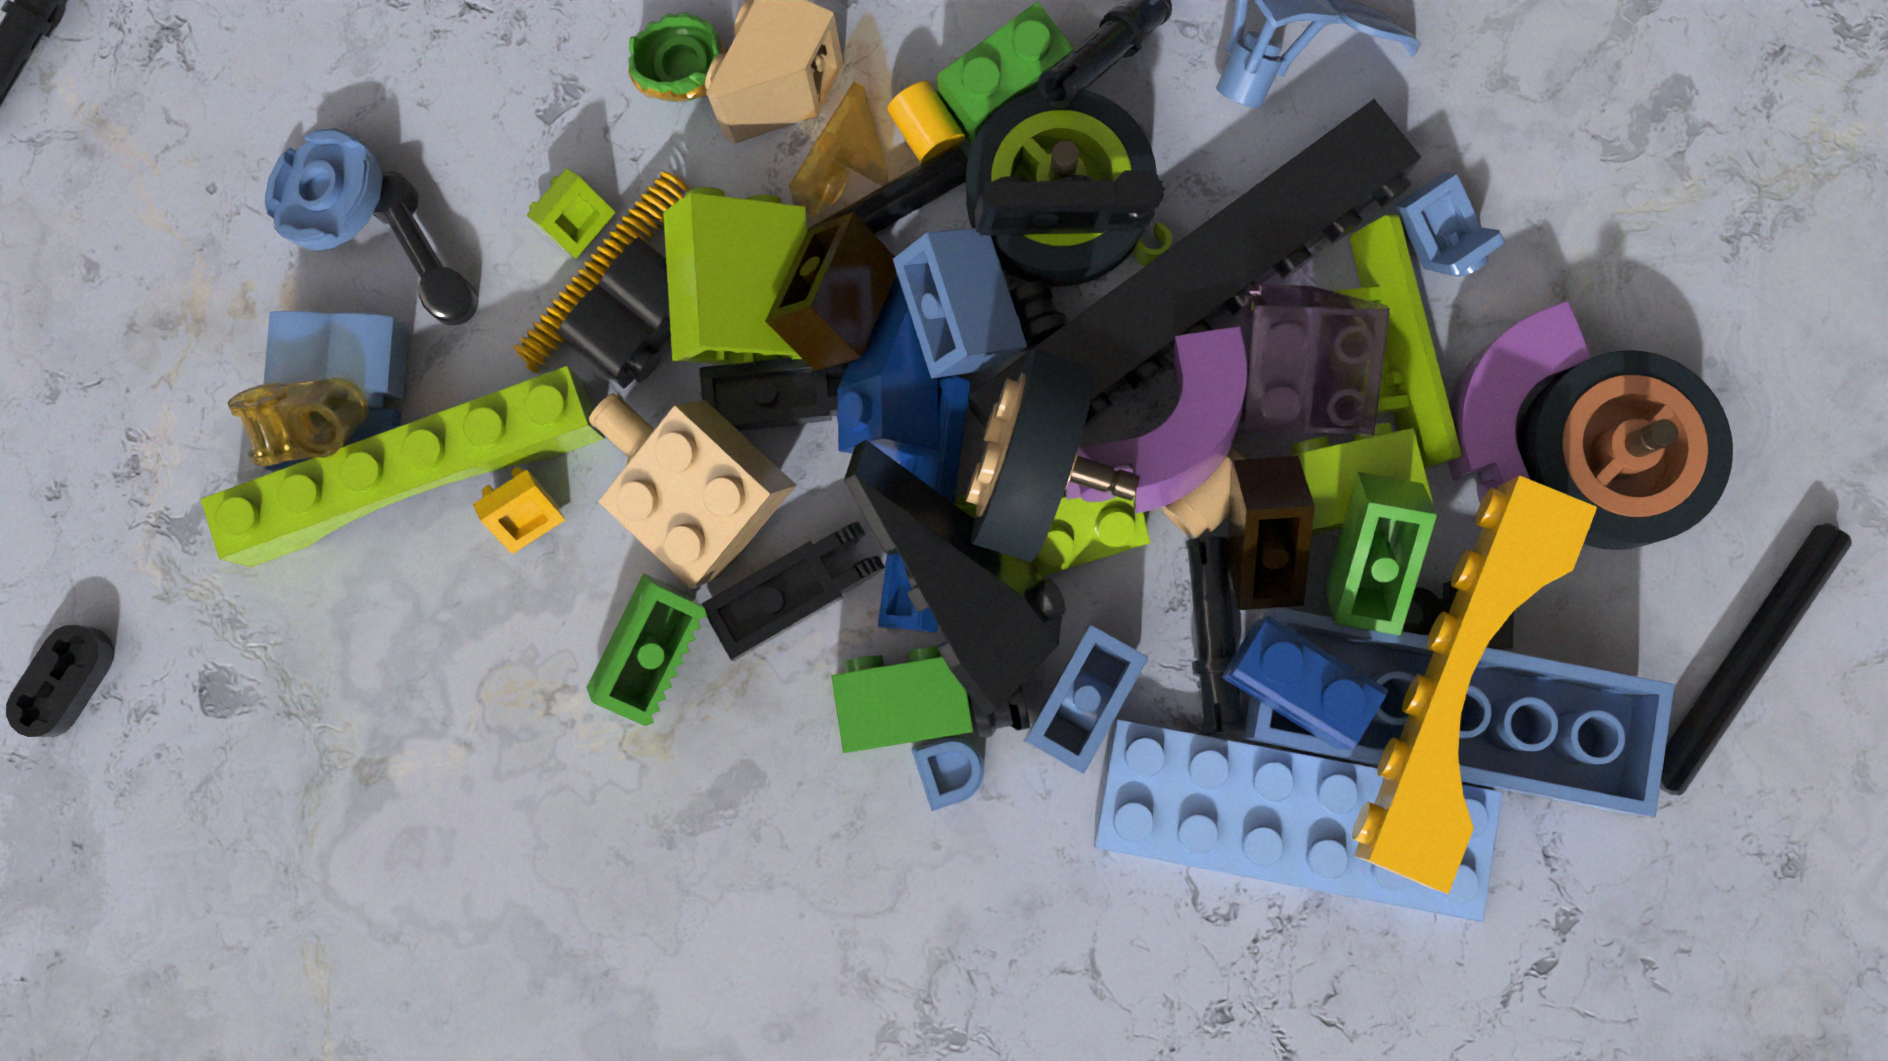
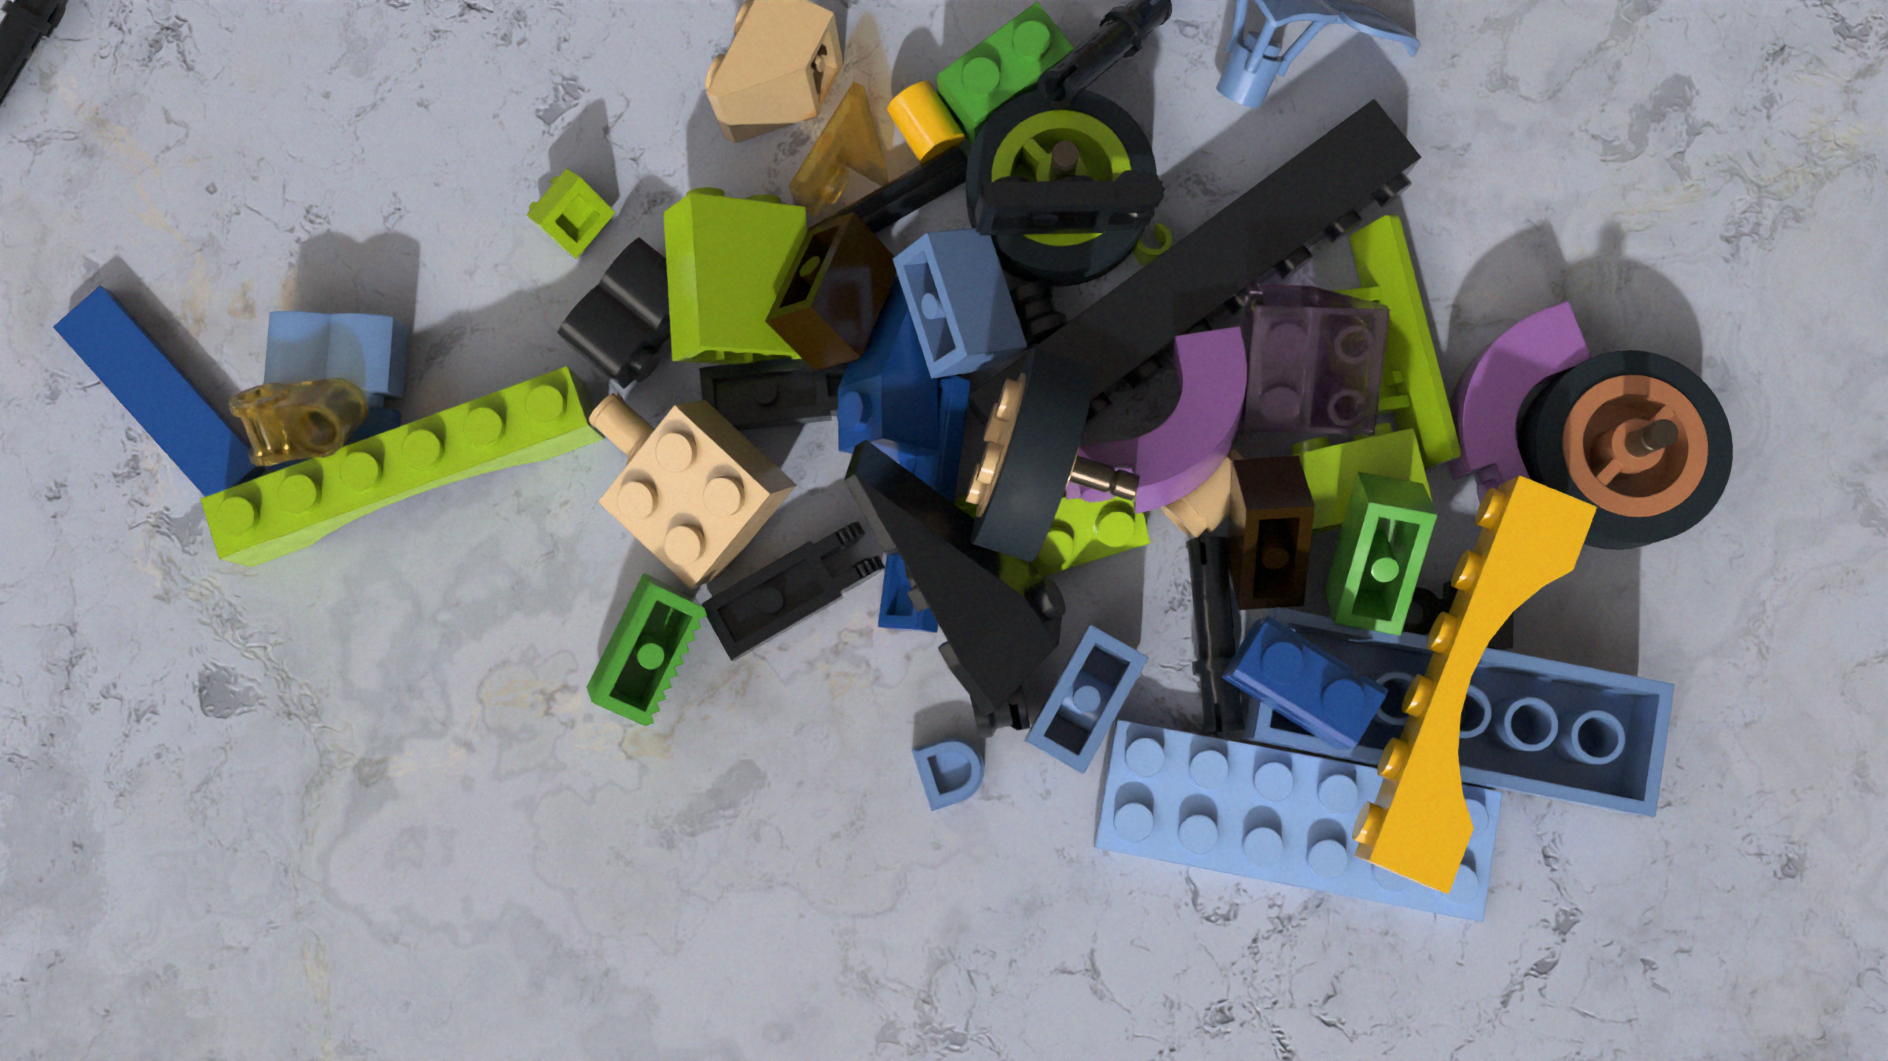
black beam [6,625,114,737] -> none
medium blue tile [264,128,383,251] -> none
black bar [372,171,478,326] -> none
yellow tile [473,466,565,554] -> none
yellow piece [514,171,691,373] -> none
bright green hair [628,12,726,103] -> none
bright green brick [831,645,973,753] -> none
medium blue bracket [1394,172,1505,277] -> none
black axle [1660,523,1852,796] -> none
none -> blue tile [53,285,266,497]

